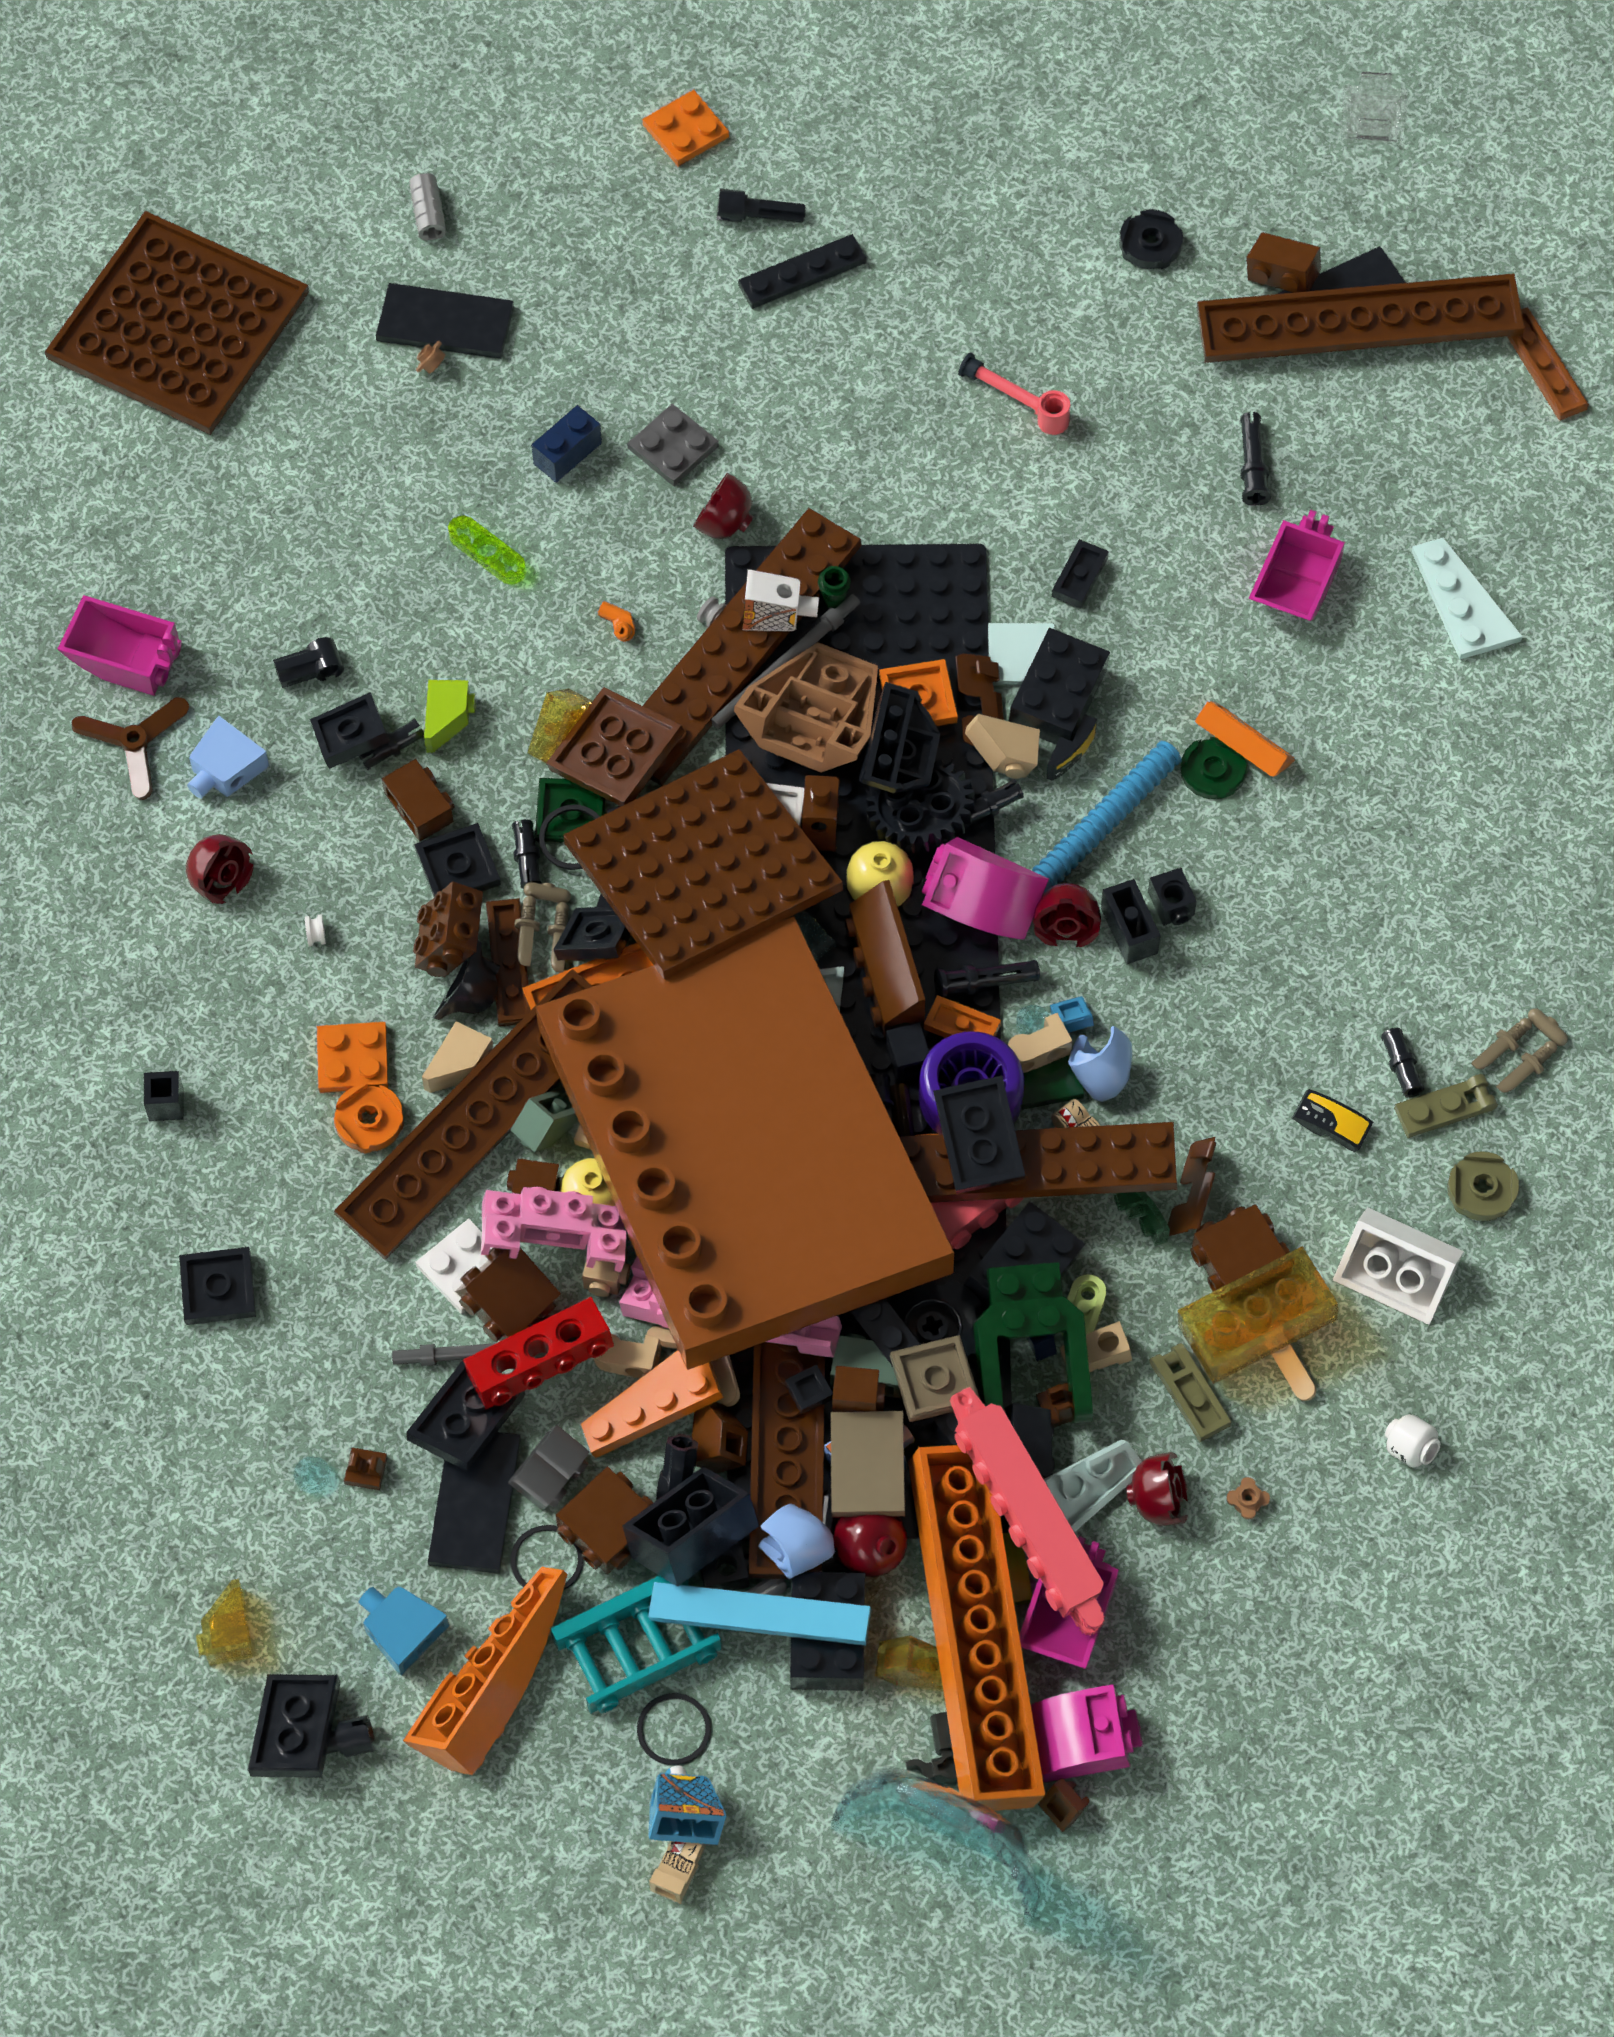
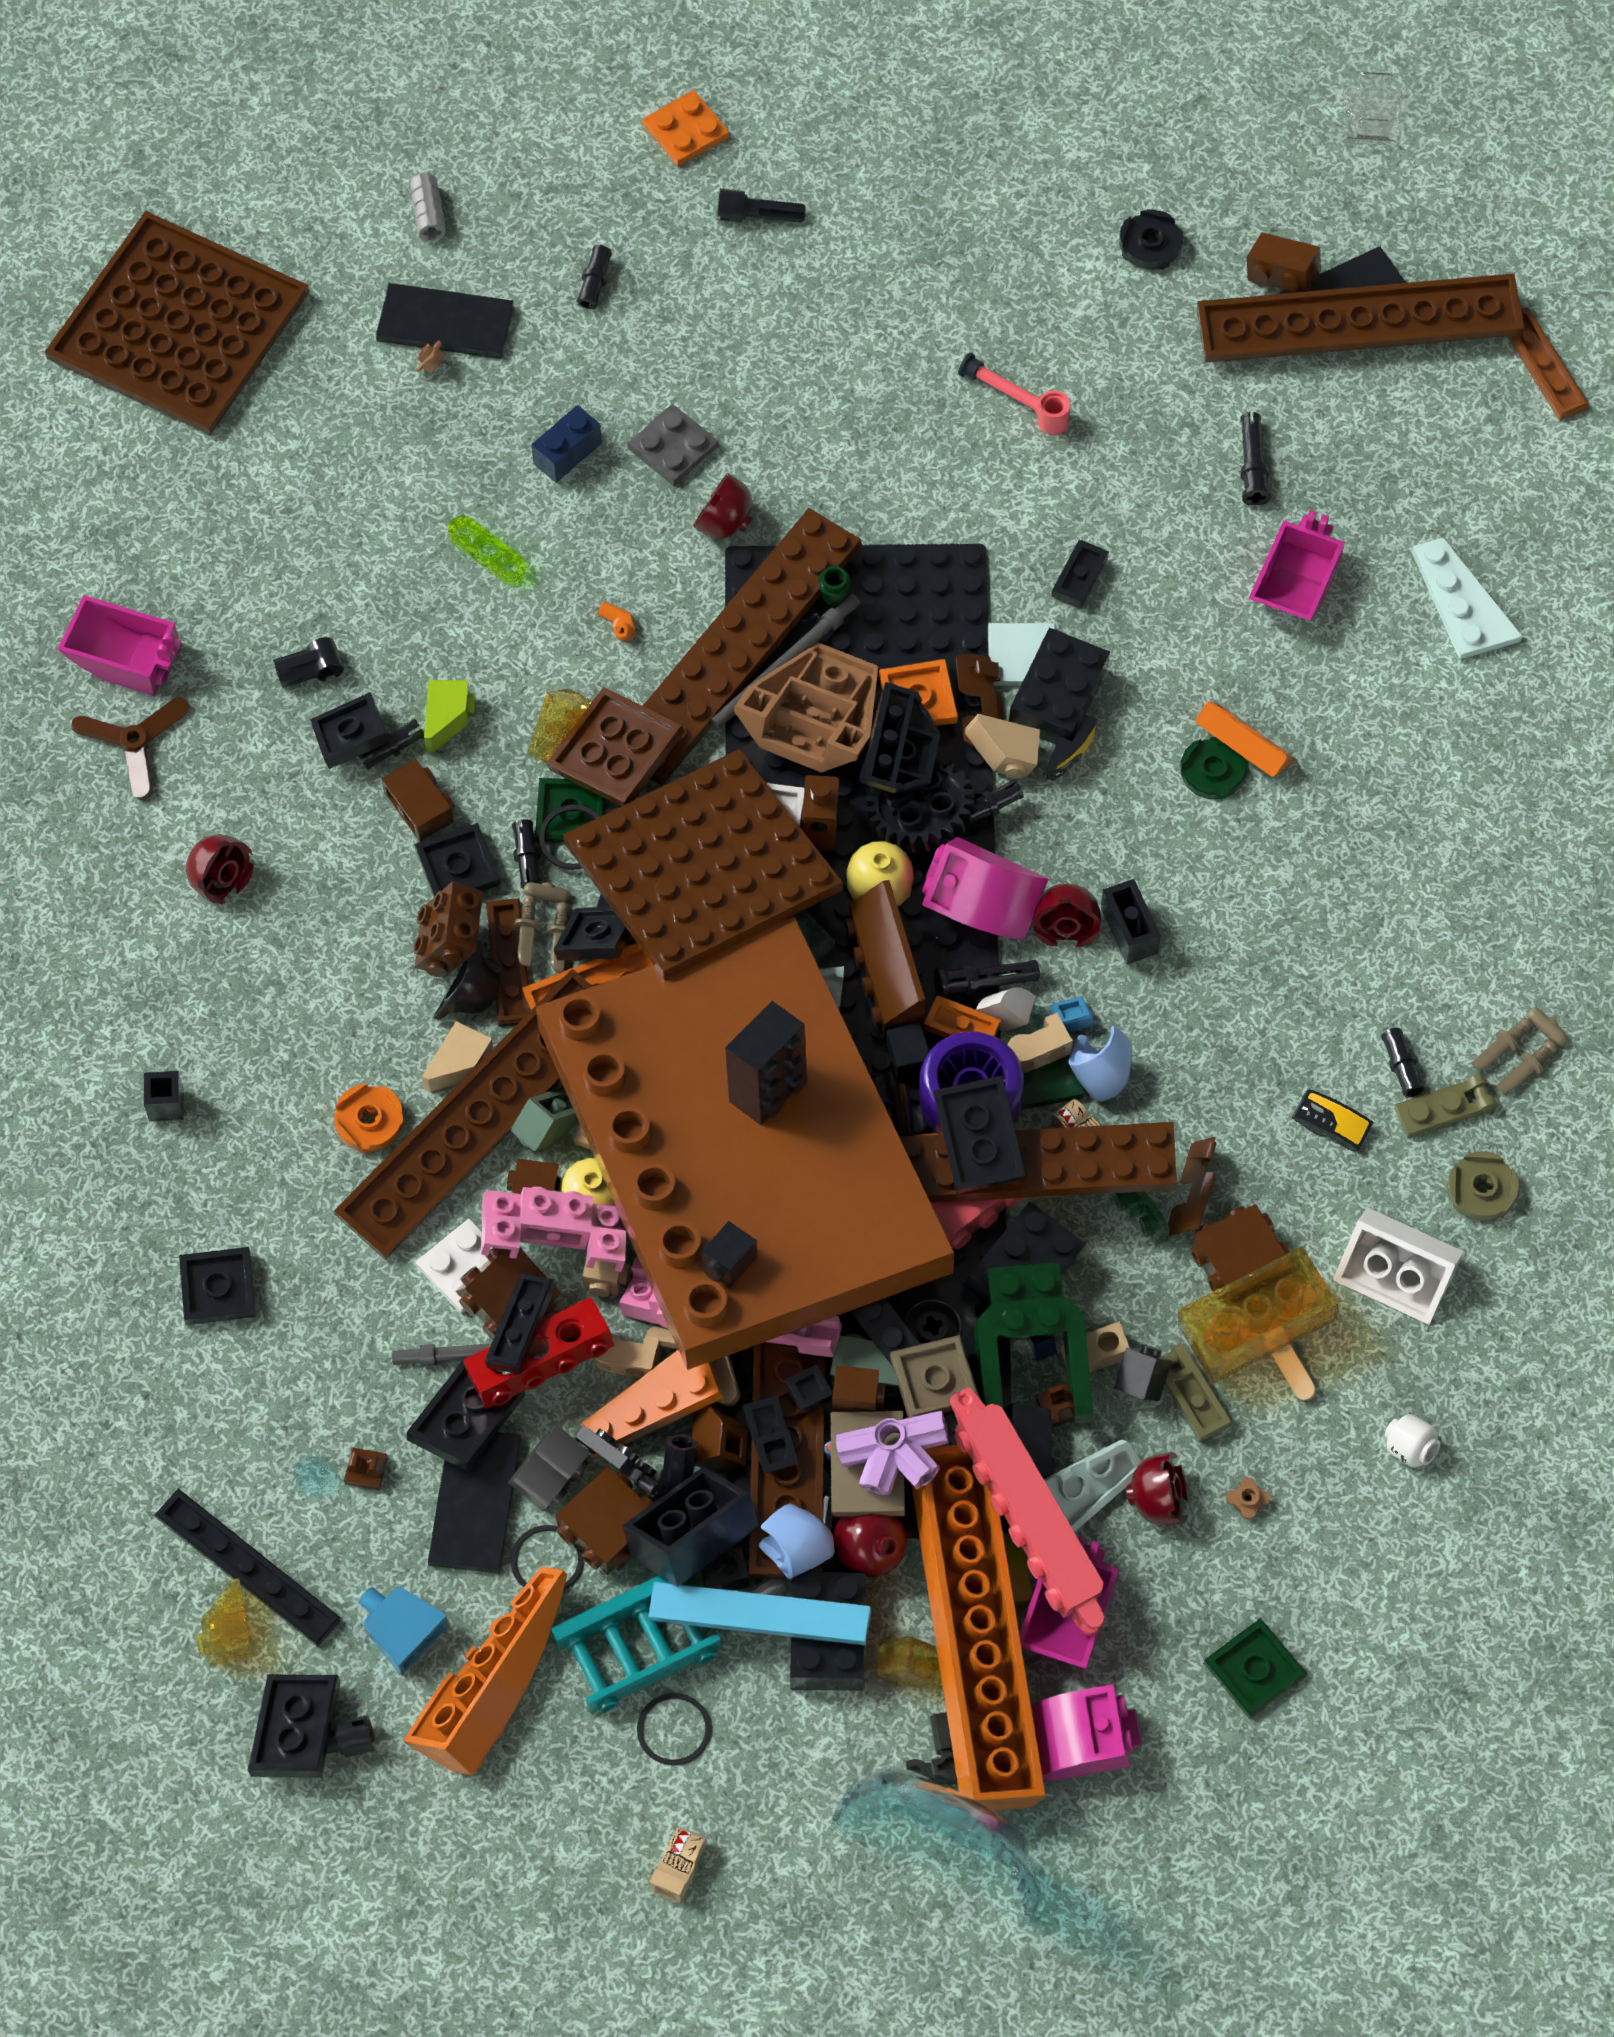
light blue torso [187,716,269,799] -> none
white bush [305,914,326,946] -> none
orange plate [317,1022,388,1093] -> none
dark azure torso [649,1766,726,1845] -> none
light grey bush [697,596,727,627] -> none
black plate [738,234,866,309] -> none
white torso [742,570,819,631] -> none
dark azure piece [1032,741,1181,892] -> none
reddish brown tile [1038,1778,1090,1832] -> none
yellowish green plate [1061,1274,1106,1335] -> none
black brick [1148,867,1197,926] -> none
none -> black tile [154,1488,341,1648]
none -> black tile [485,1273,556,1374]
none -> black plate [575,1425,664,1498]
none -> black pin [576,245,612,309]
none -> black brick [702,1221,757,1287]
none -> black brick [725,1000,808,1125]
none -> black slope [742,1396,799,1474]
none -> lavender piece [836,1411,949,1496]
none -> white brick [976,987,1035,1032]
none -> black brick [1114,1344,1172,1401]
none -> dark green tile [1203,1618,1307,1719]

